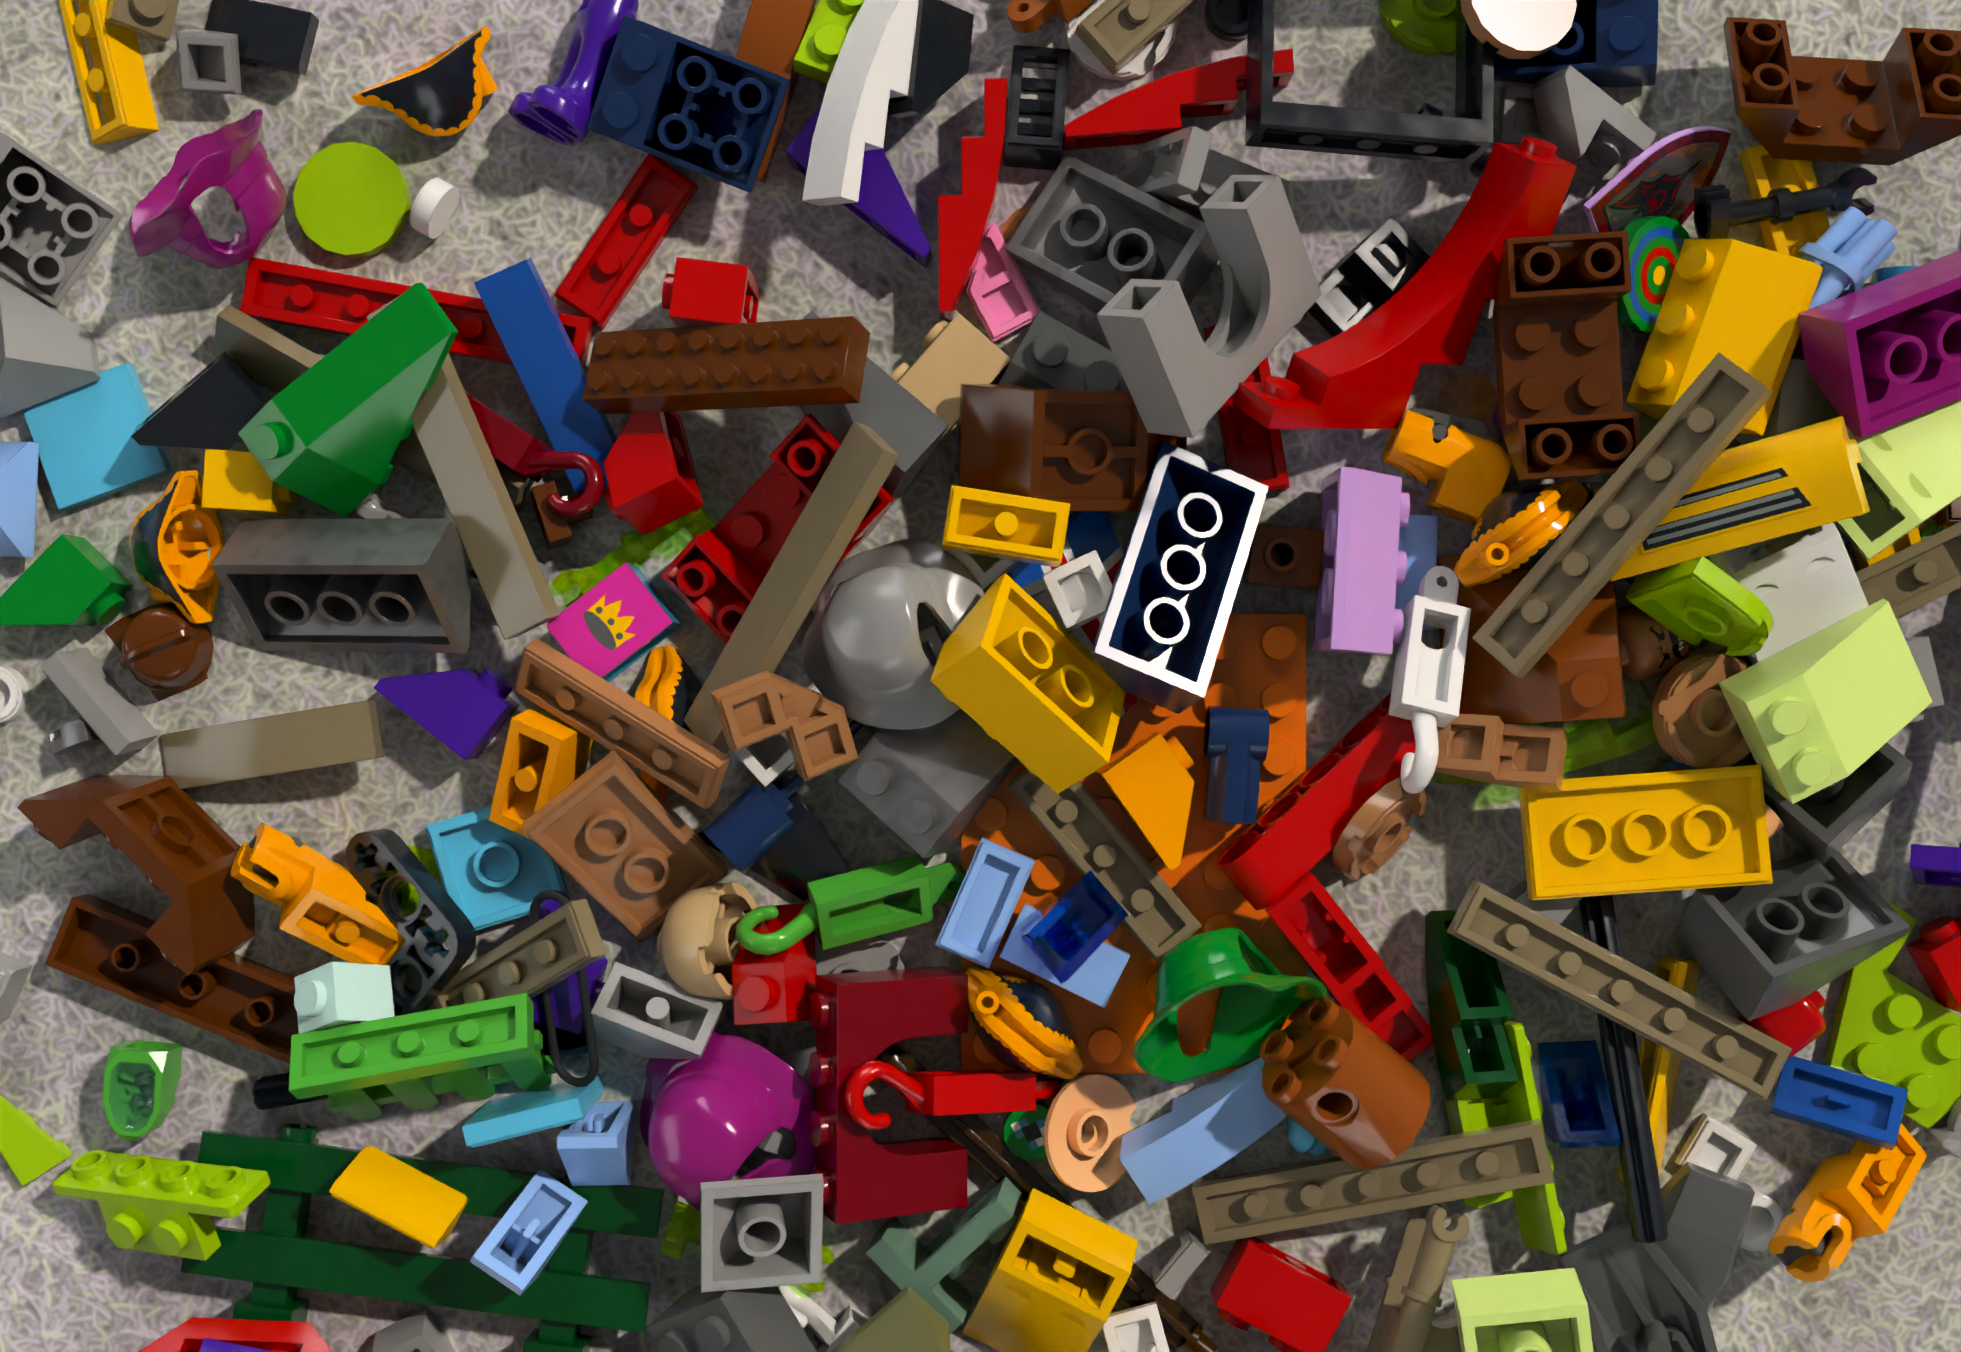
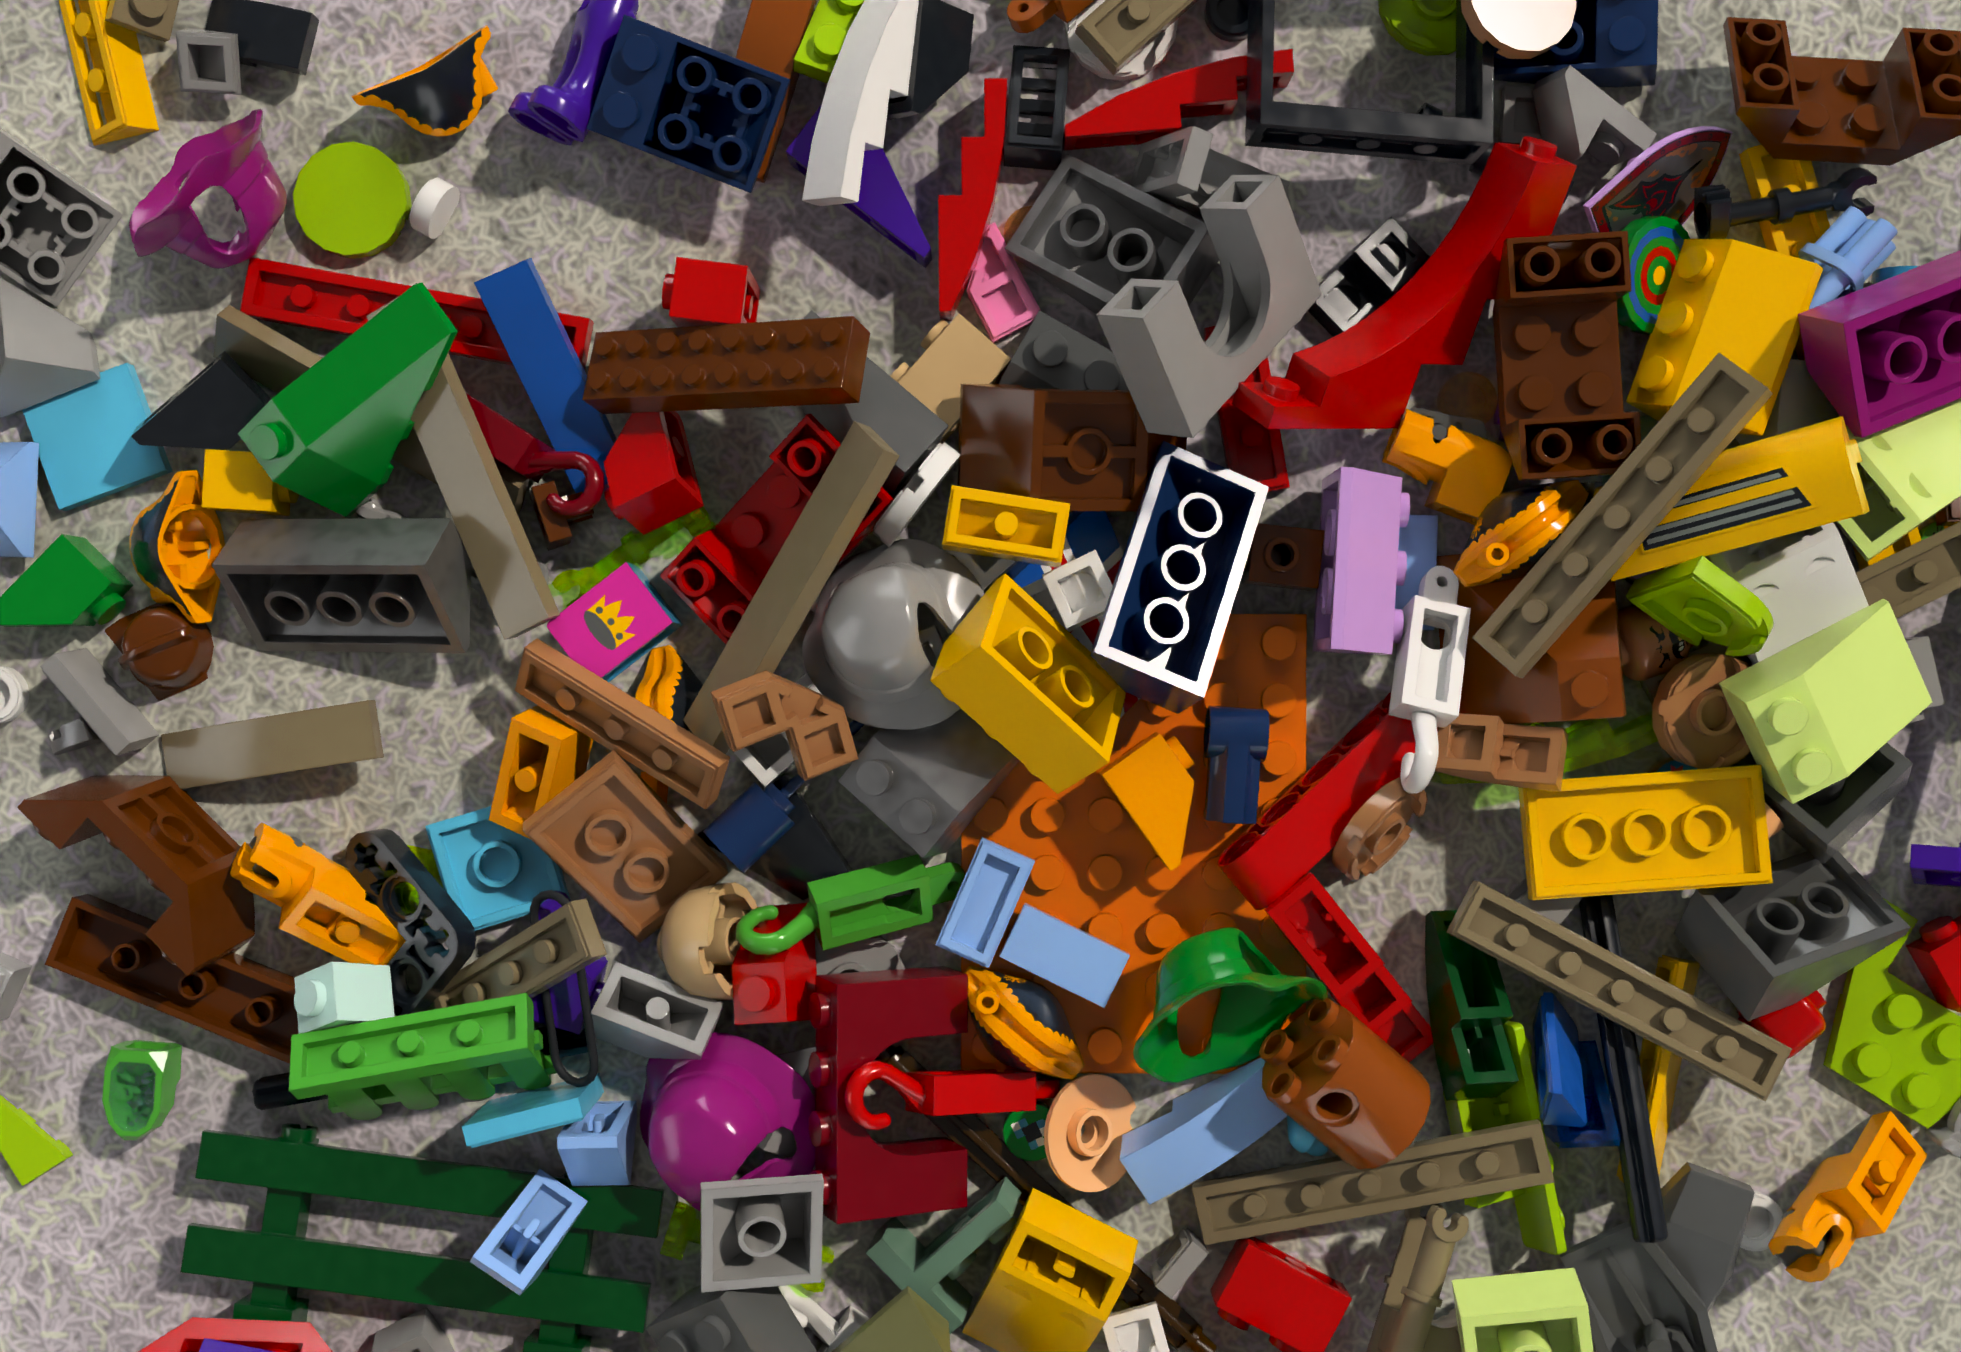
lime bracket [52,1150,271,1261] -> none
yellow slope [329,1145,468,1248] -> none
dark purple slope [374,668,520,760] -> none
red tile [554,153,699,329] -> none
dark tan tile [1007,768,1202,963] -> none
clear blue slope [1021,870,1128,984] -> none
white tile [1674,1113,1757,1180] -> none
blue plate [1770,1056,1908,1151] -> none
none -> white tile [873,442,961,547]
none -> blue slope [1532,992,1587,1127]

